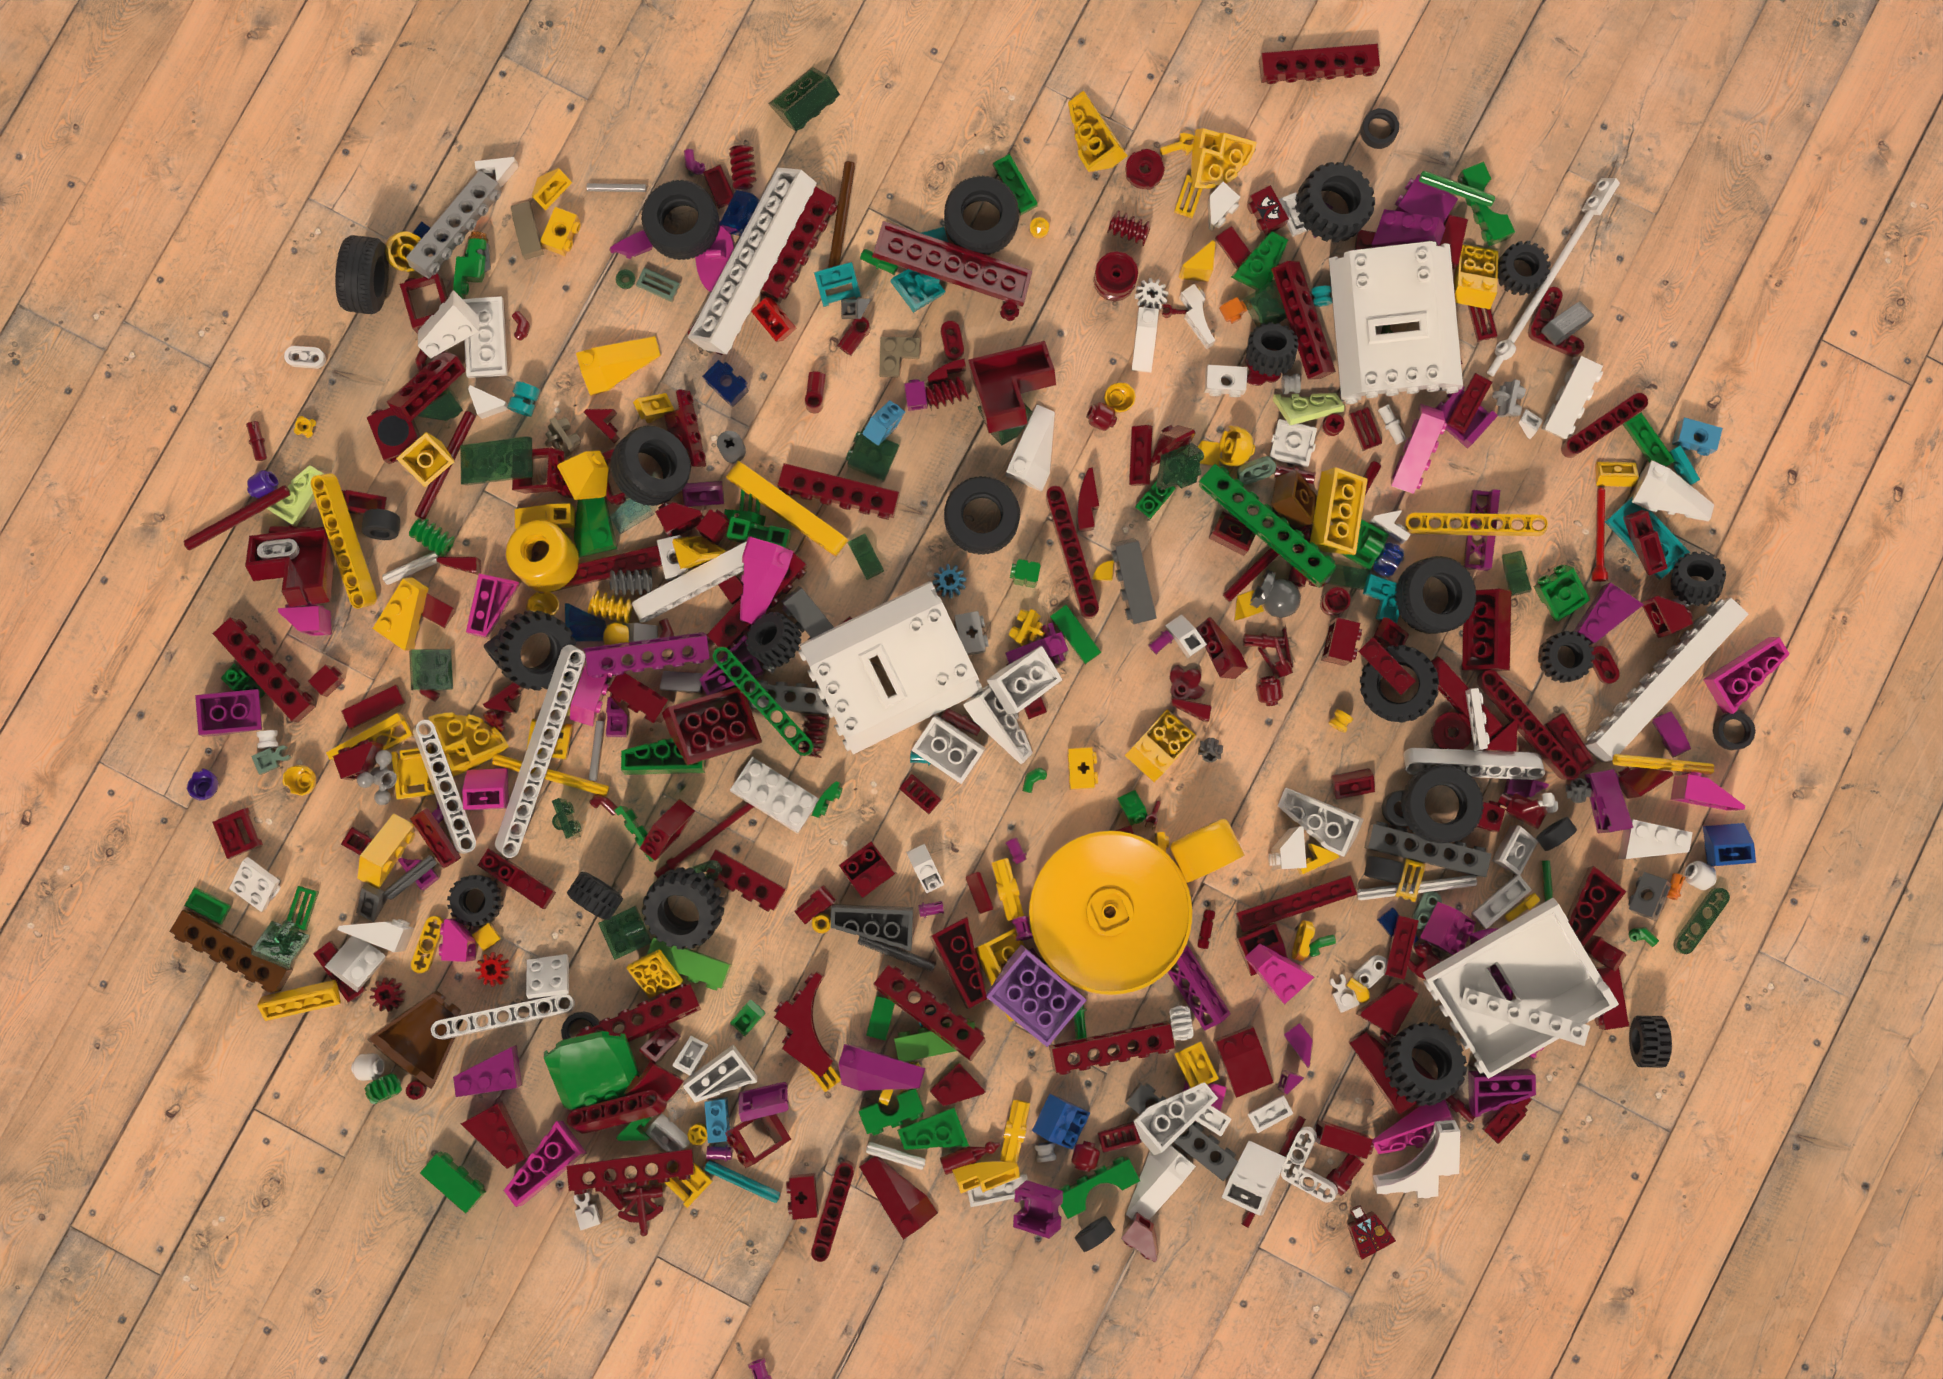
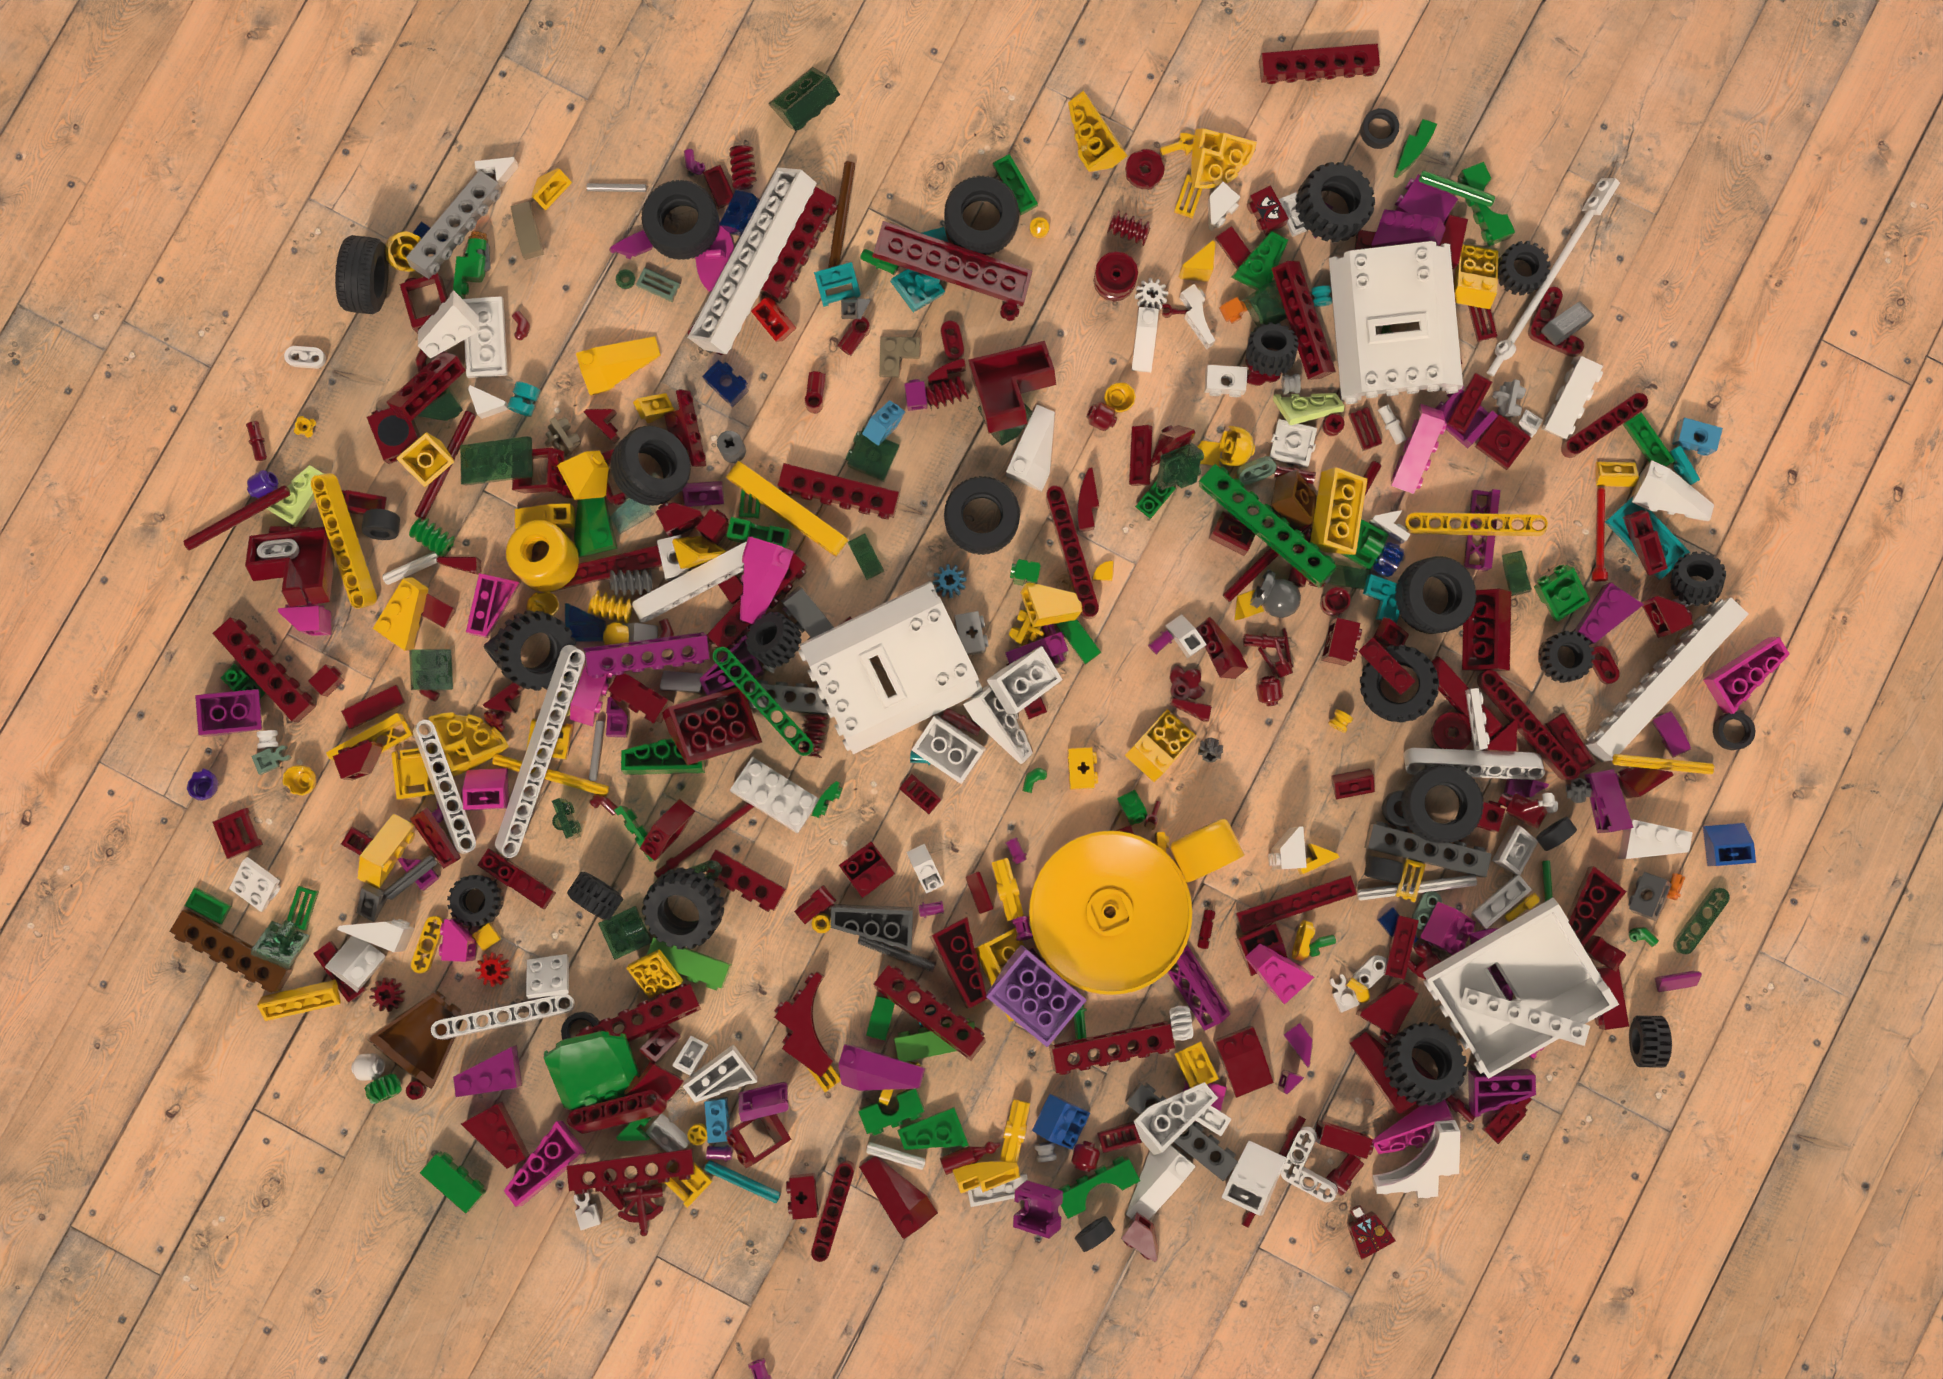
light grey piece [357,750,397,805] -> none
yellow brick [540,207,581,256] -> none
green piece [724,509,766,526] -> none
green slope [730,999,766,1037] -> none
dark red wing [930,1063,986,1106] -> none
dark grey wedge [1110,538,1157,624] -> none
white plate [1247,1095,1293,1133] -> none
white wedge [1278,788,1364,857] -> none
dark pink slope [1670,771,1745,811] -> none
white head [1684,861,1717,890] -> none
none -> yellow slope [1020,582,1082,627]
none -> green slope [1393,119,1437,178]
none -> dark red plate [1475,414,1531,470]
none -> magenta slope [1655,971,1702,992]

